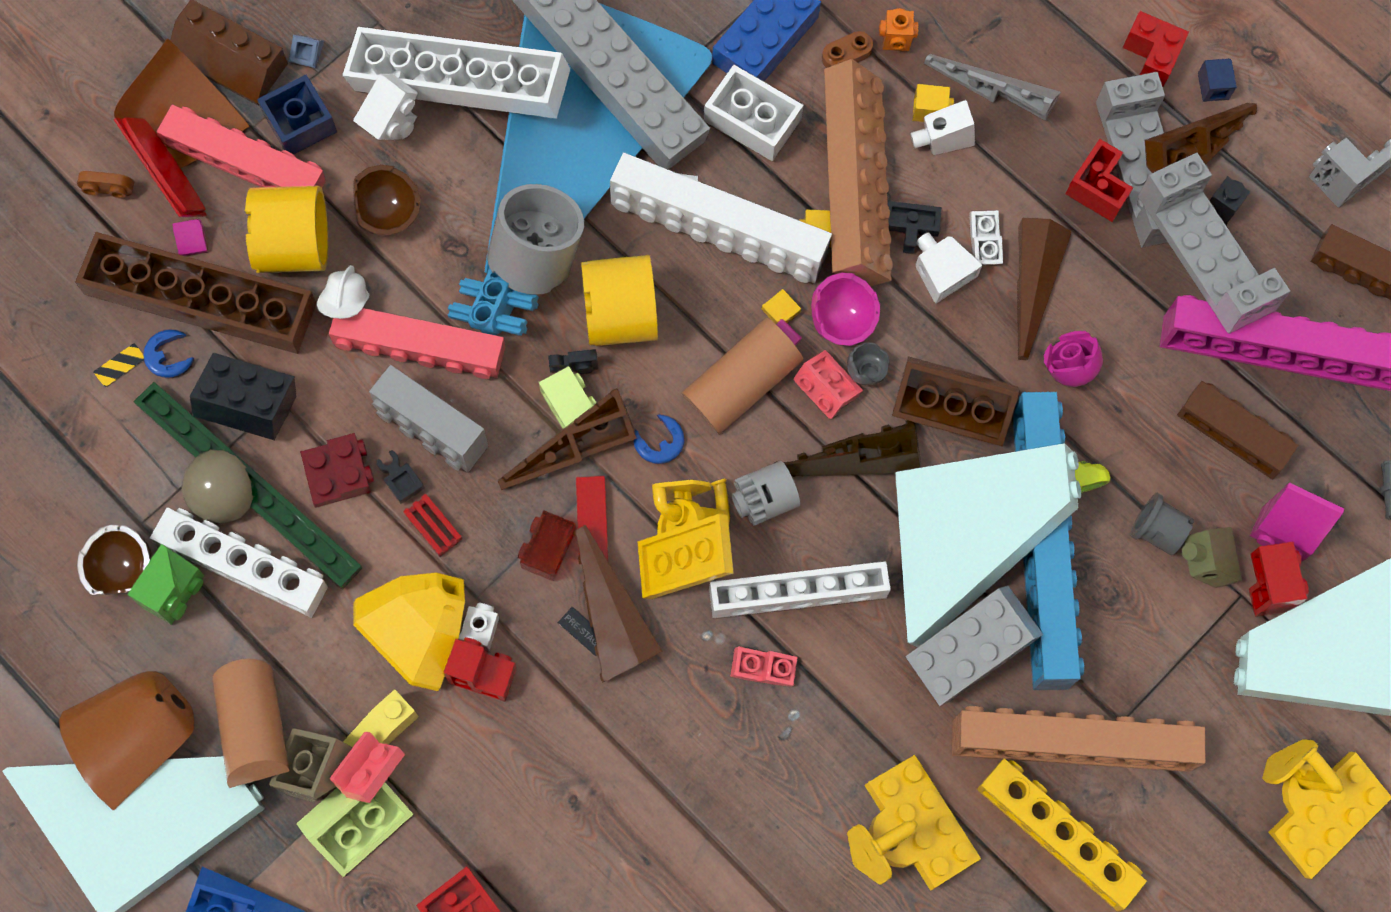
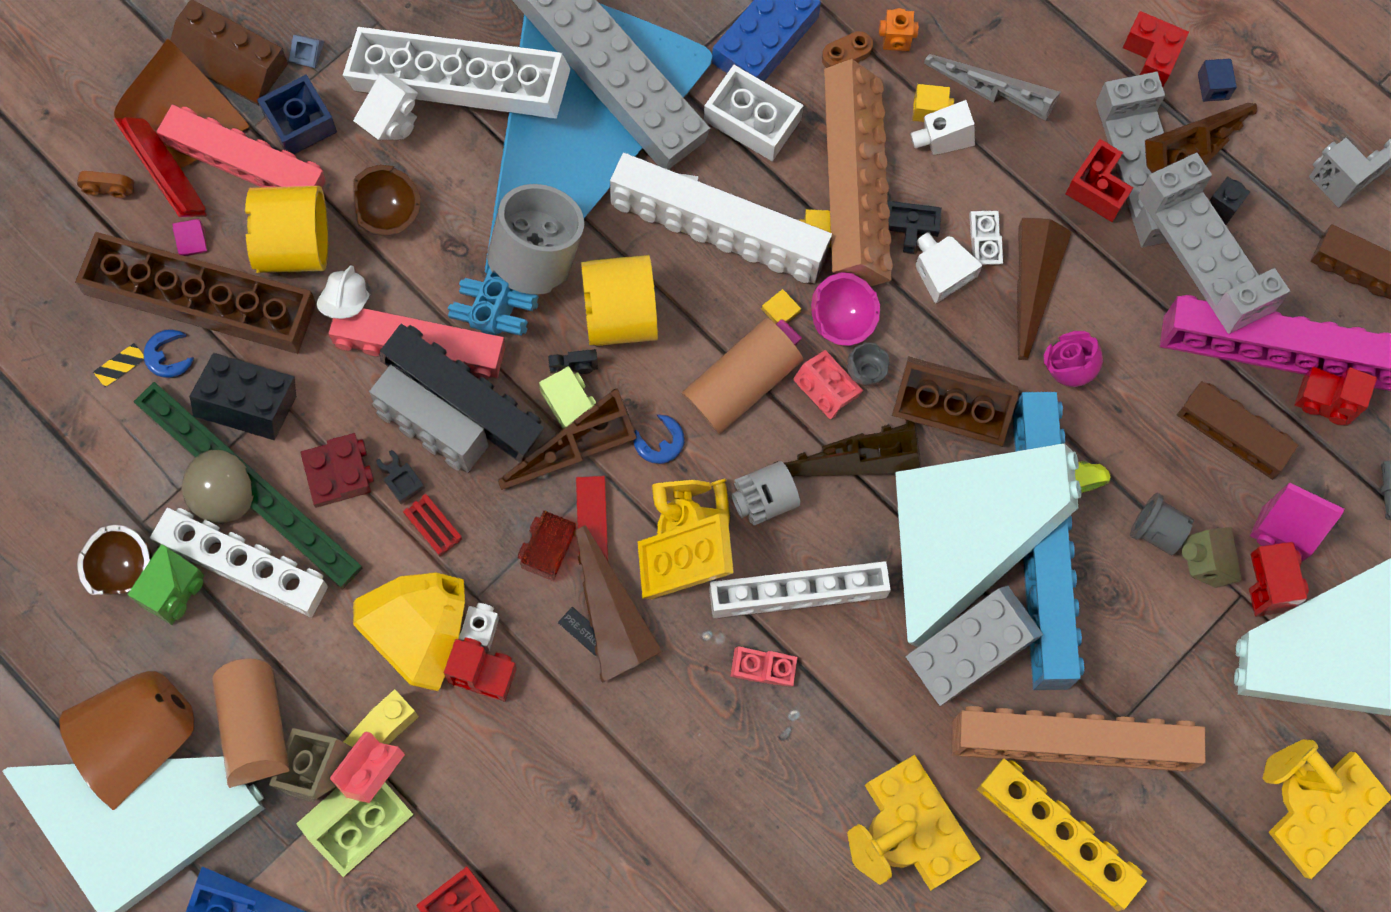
none -> black brick [380,323,544,463]
none -> red brick [1294,367,1377,426]

